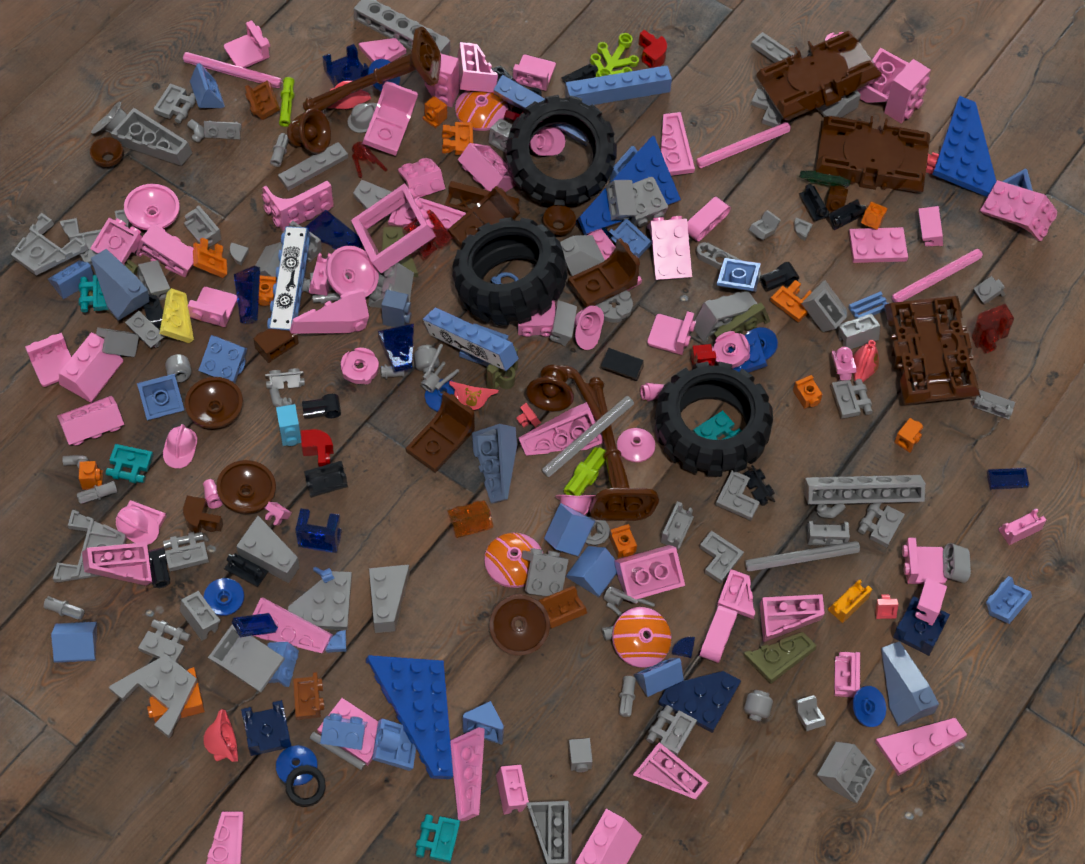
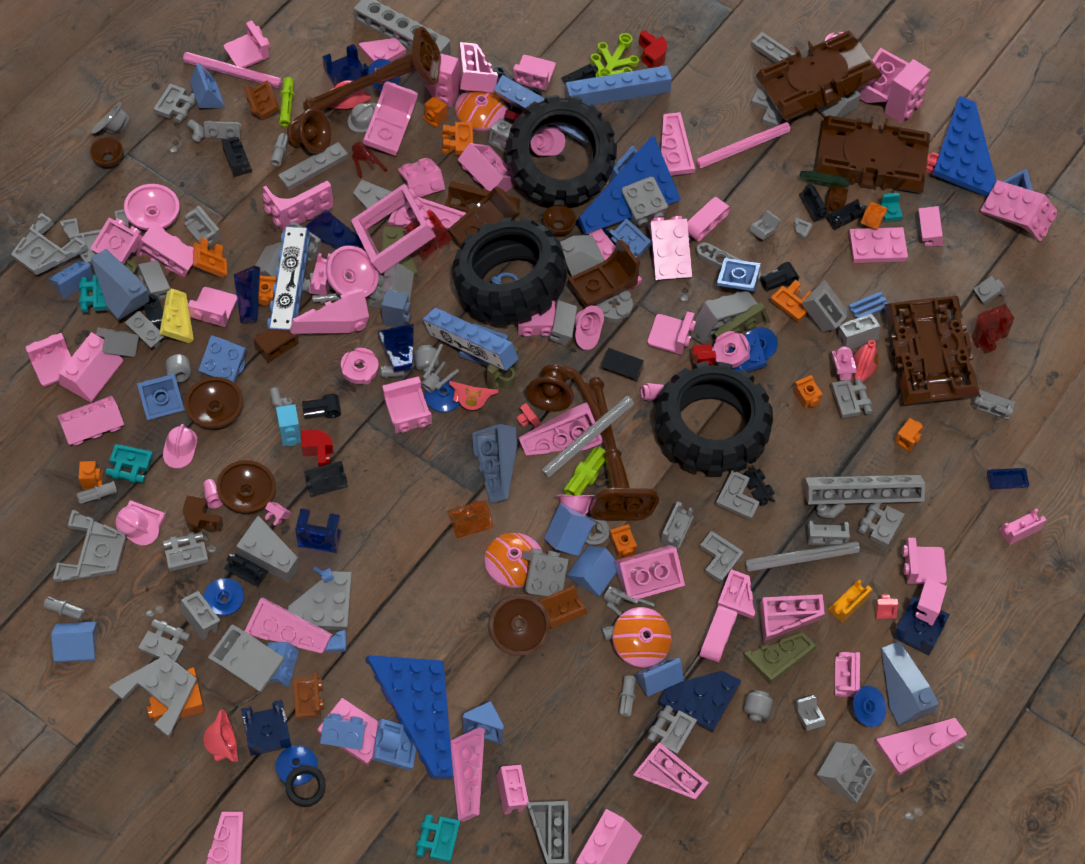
light grey arm [63,455,89,468] -> none
bright pink wedge [82,542,152,586] -> none
light grey wedge [111,108,192,166] -> none
black piece [148,547,170,589] -> none
light grey tile [230,243,249,266] -> none
clear blue tile [232,613,278,637] -> none
light grey hinge [265,368,305,389] -> none
light grey bar [310,732,366,770] -> none
light grey wedge [369,565,410,633] -> none
reddish brown bracket [406,392,475,473] -> none
light grey brick [568,738,592,772] -> none
light grey hinge [606,180,637,220] -> none
bright pink dish [617,428,655,463] -> none
clear blue tile [672,637,695,658] -> none
teal plate [693,410,742,440] -> none
bright pink axle [892,249,983,303] -> none
light grey beam [943,543,971,583] -> none
medium blue bracket [986,576,1032,624] -> none
none -> black hinge [221,137,252,177]
none -> bright pink panel [382,376,432,433]
none -> teal bracket [880,193,903,223]

